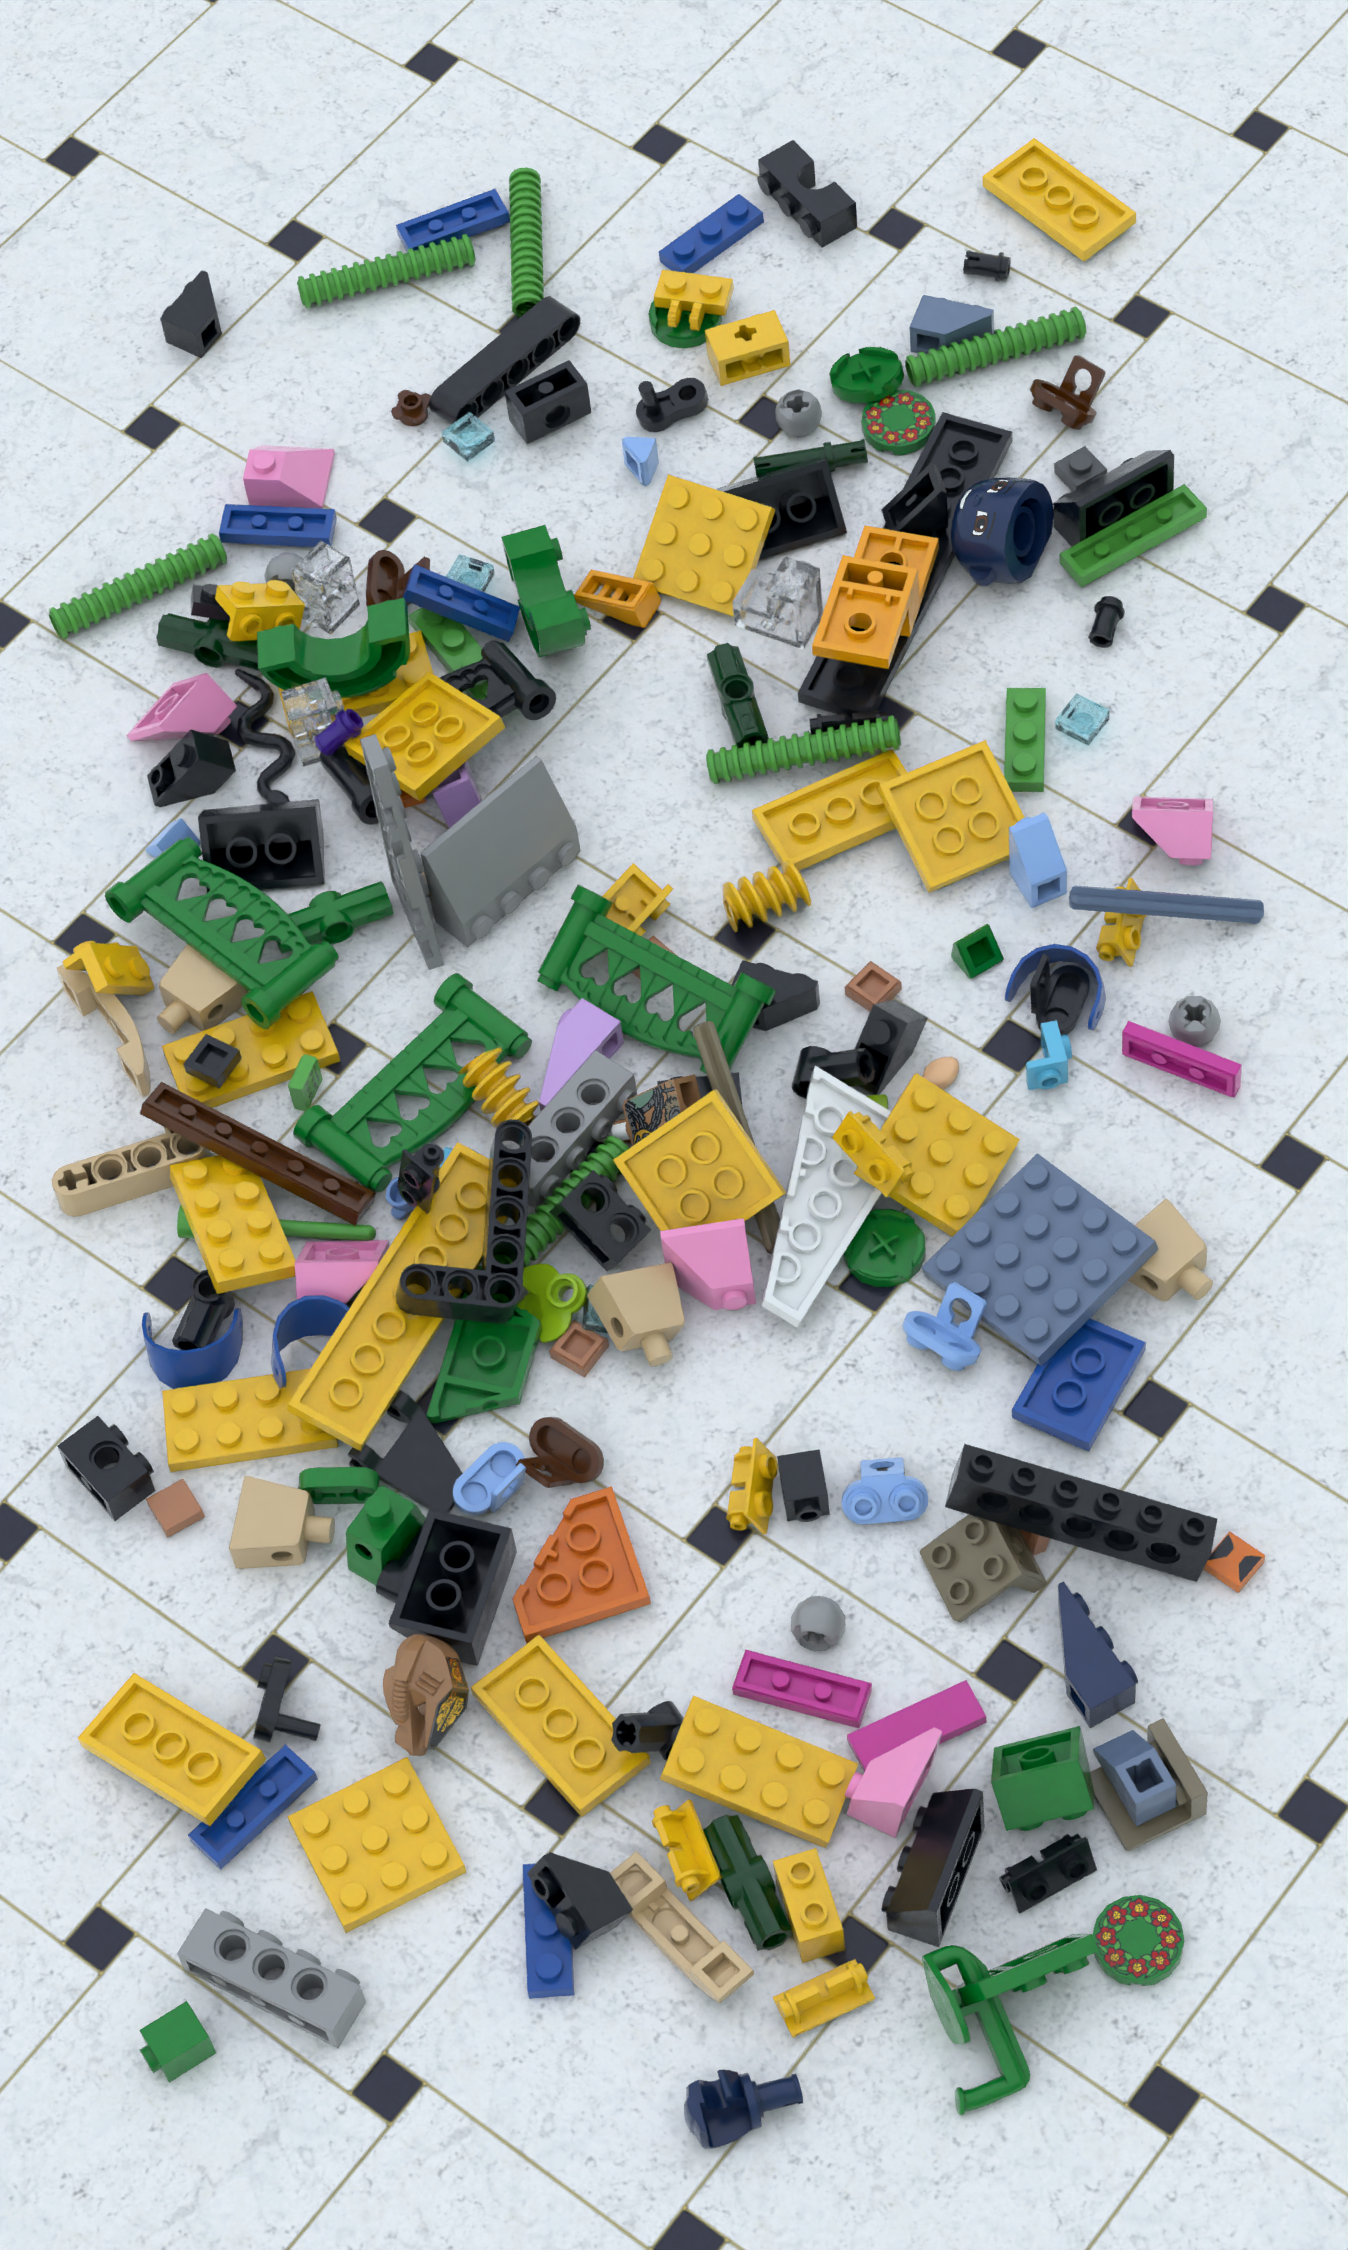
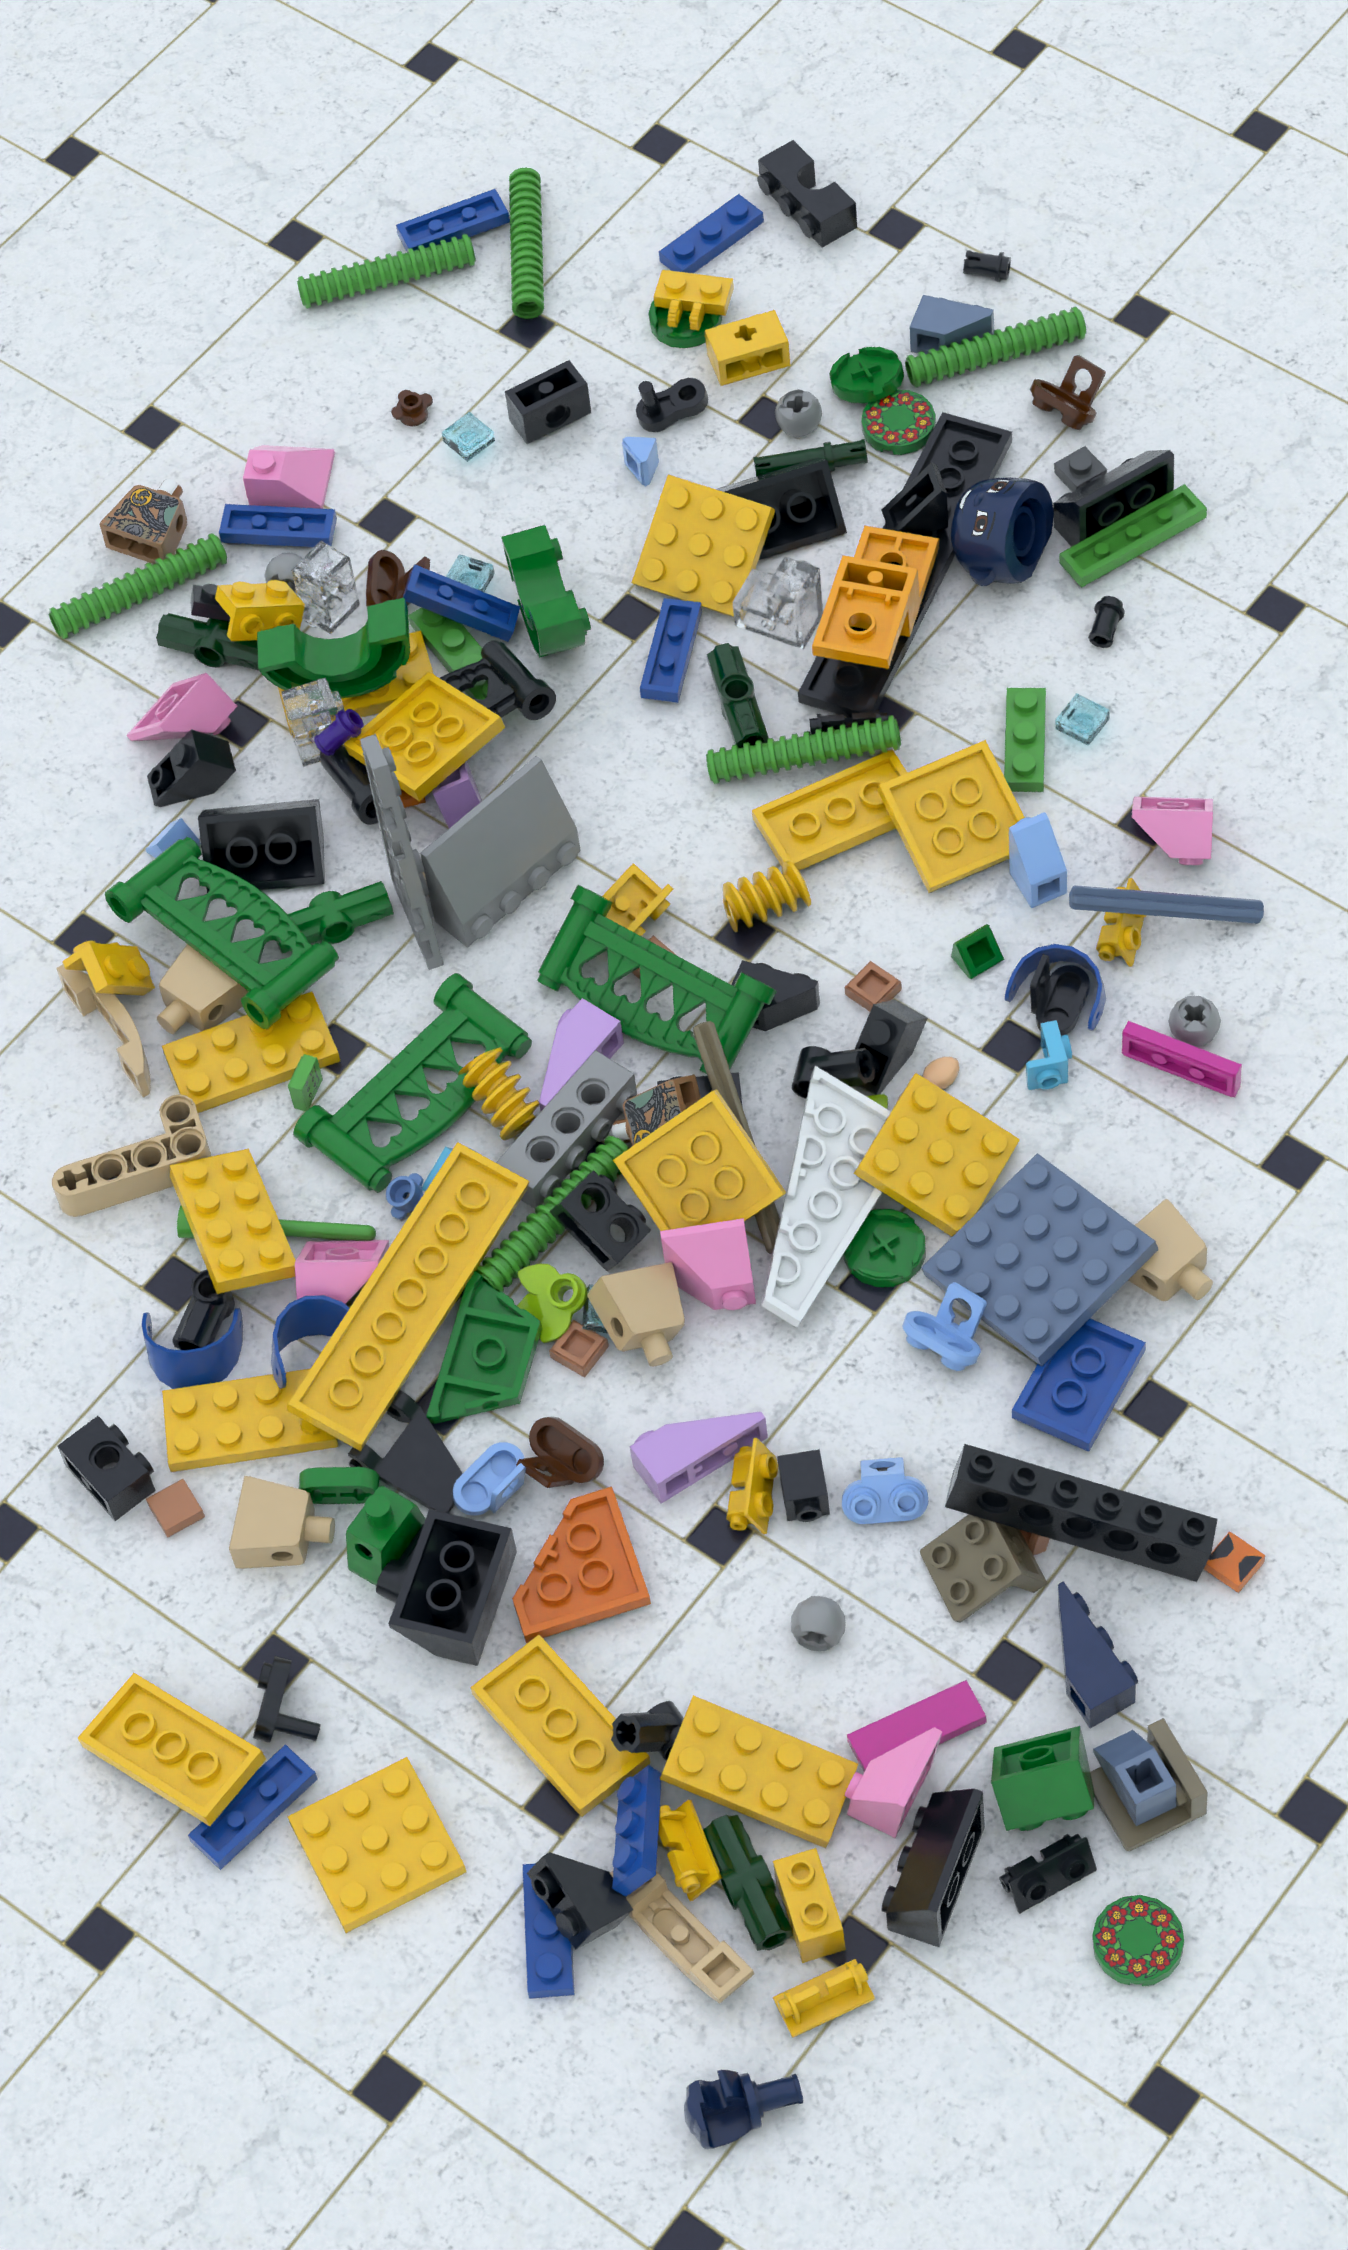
green brick [139,2001,216,2083] -> none
reddish brown tile [140,1082,376,1226] -> none
black slope [160,270,222,358] -> none
light grey brick [177,1908,366,2048] -> none
black plate [184,1034,242,1089] -> none
black animal [235,669,295,804] -> none
medium nougat helmet [383,1634,469,1757] -> none
black beam [395,1119,532,1324] -> none
black hinge [397,1144,444,1214] -> none
black beam [429,296,581,430] -> none
light orange slope [574,569,661,628] -> none
dark pink tile [732,1649,872,1728] -> none
yellow hinge [832,1111,915,1198] -> none
green plate [922,1934,1099,2115] -> none
yellow plate [982,138,1136,262] -> none
none -> torso [99,479,187,564]
none -> blue plate [612,1765,662,1897]
none -> lavender slope [630,1411,768,1503]
none -> blue plate [640,598,702,703]

